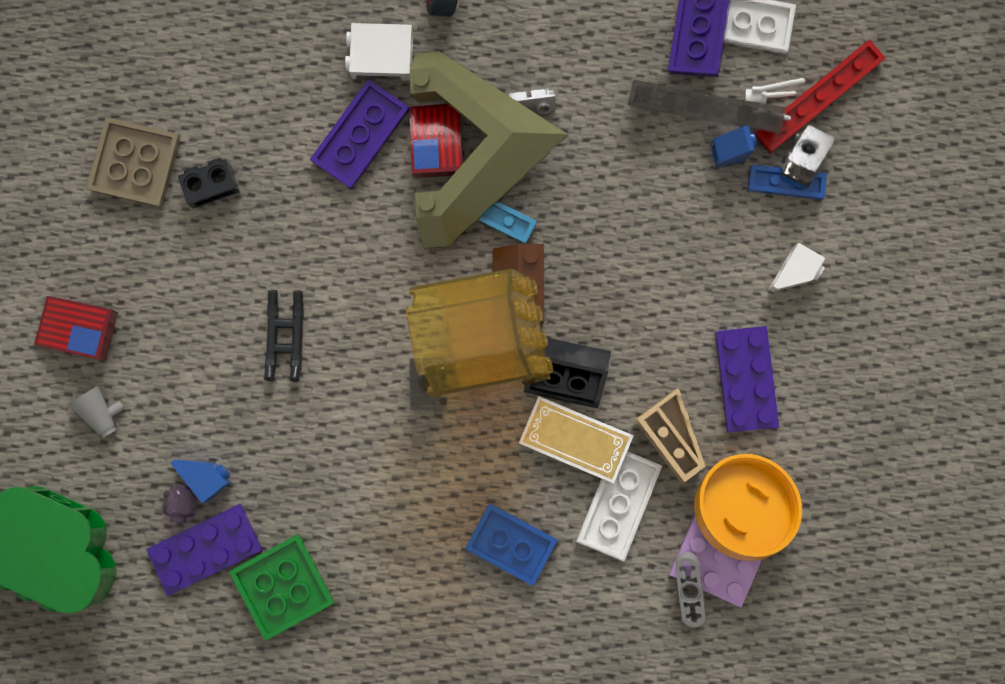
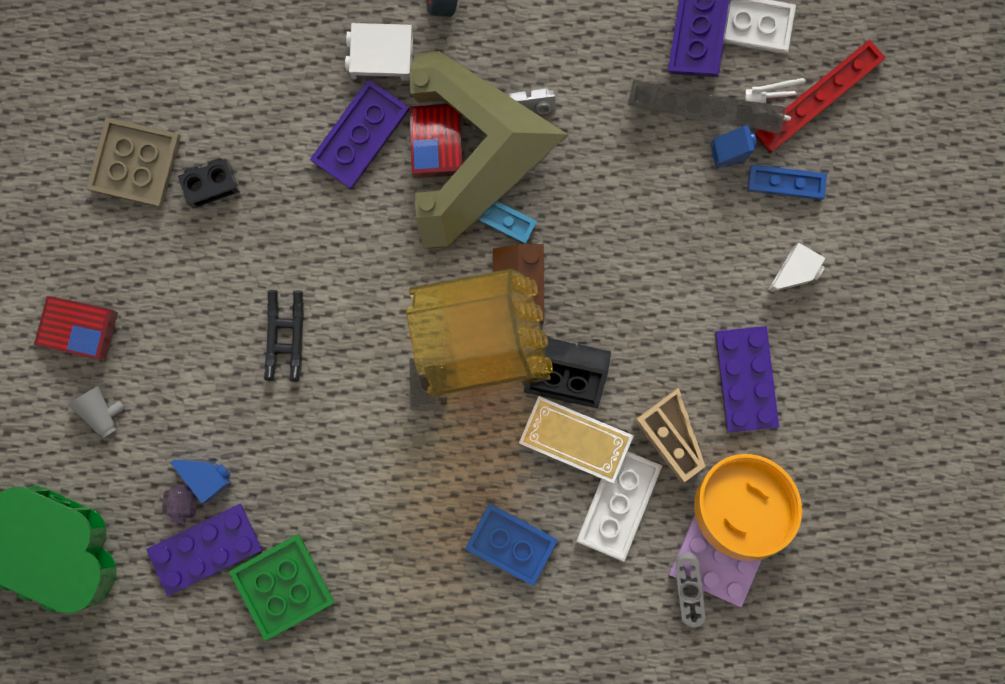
clear smoke brick [781,125,836,188] -> none

